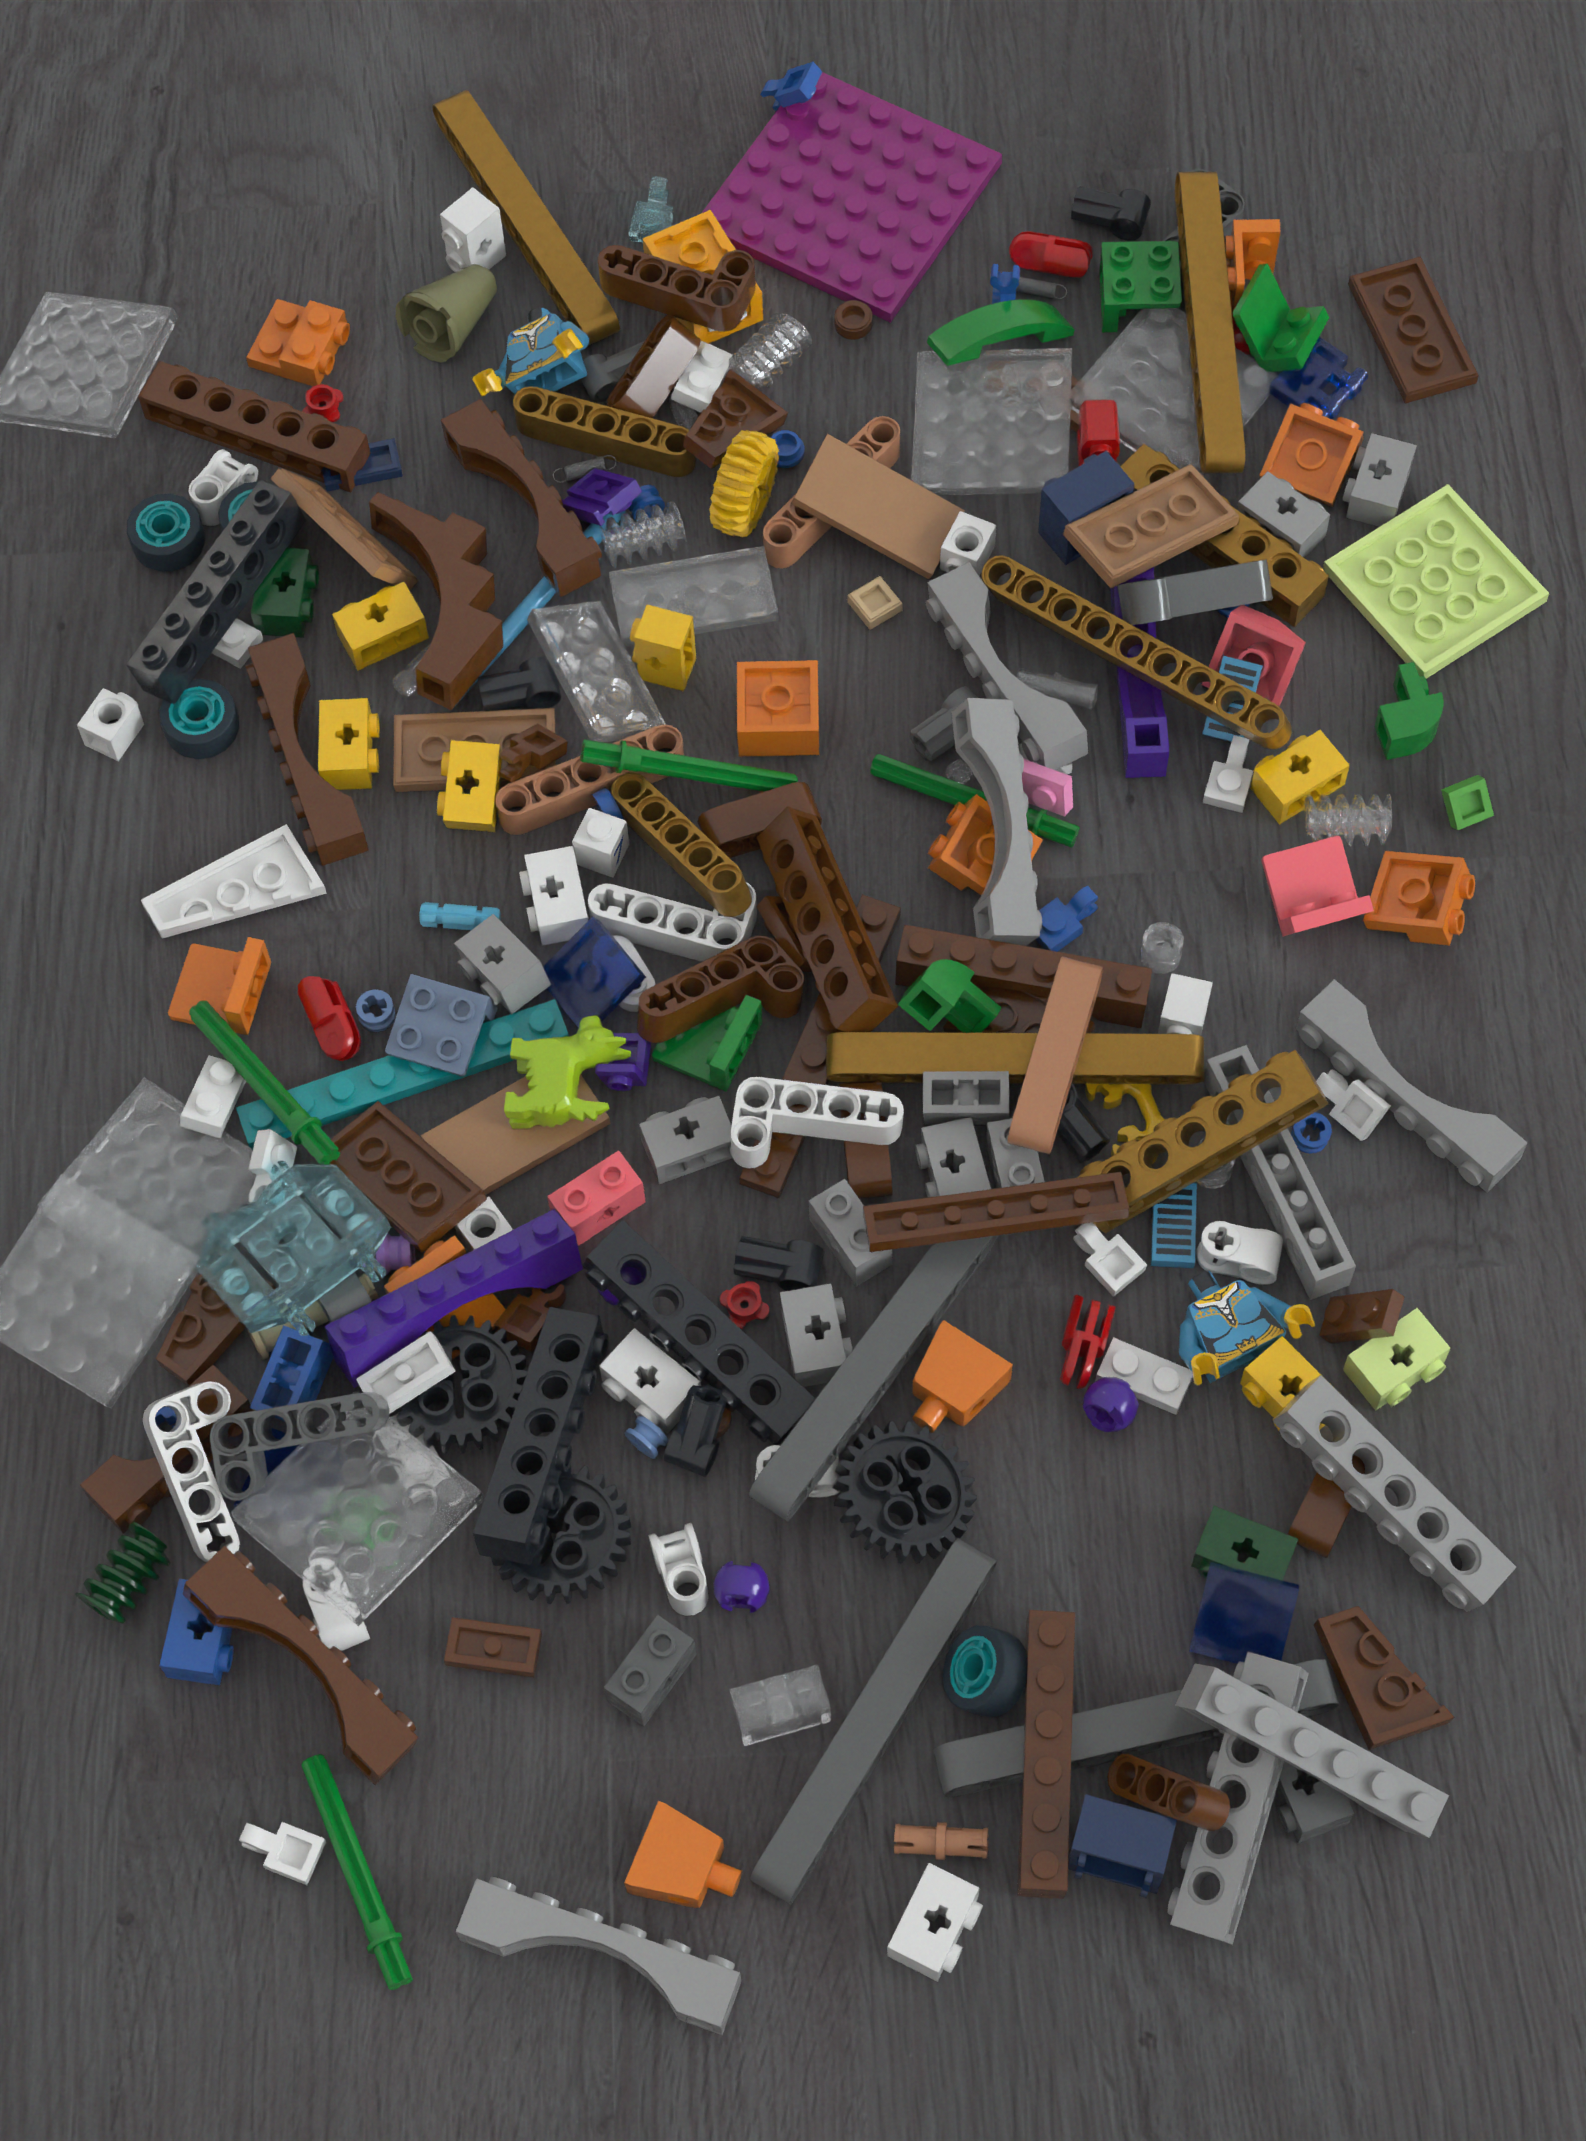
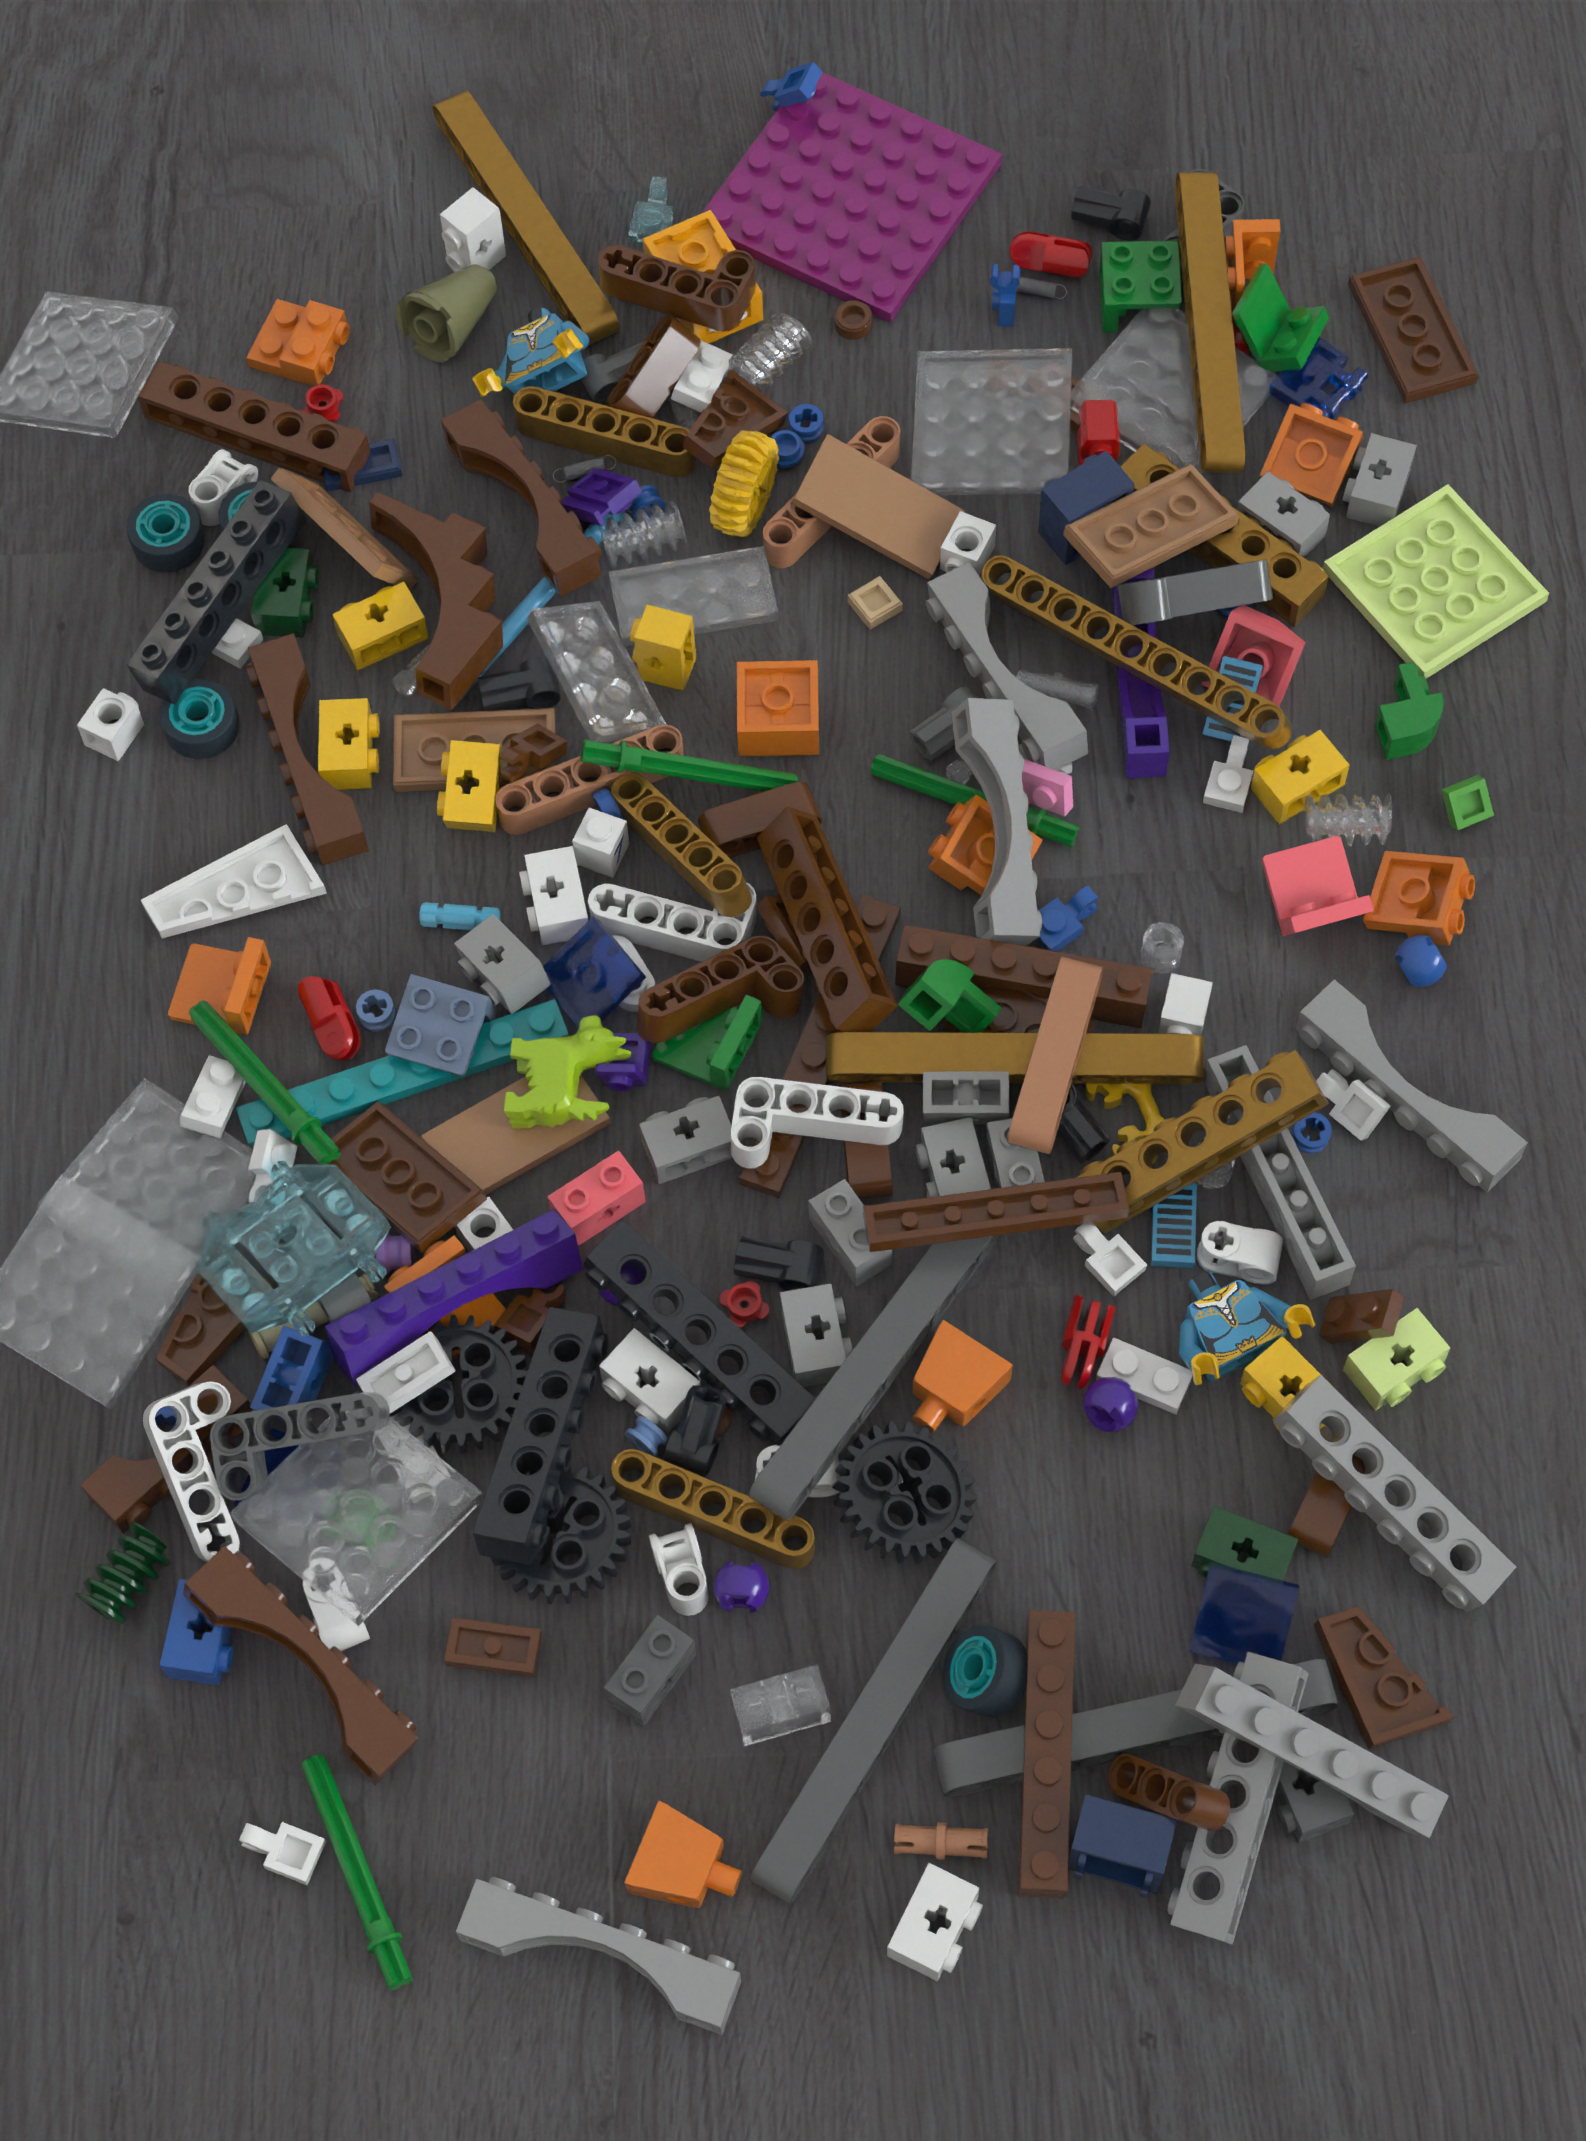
green slope [927,299,1075,366] -> none
none -> pearl gold beam [611,1449,815,1569]
none -> blue bush [789,404,824,444]
none -> blue piece [1395,935,1447,987]

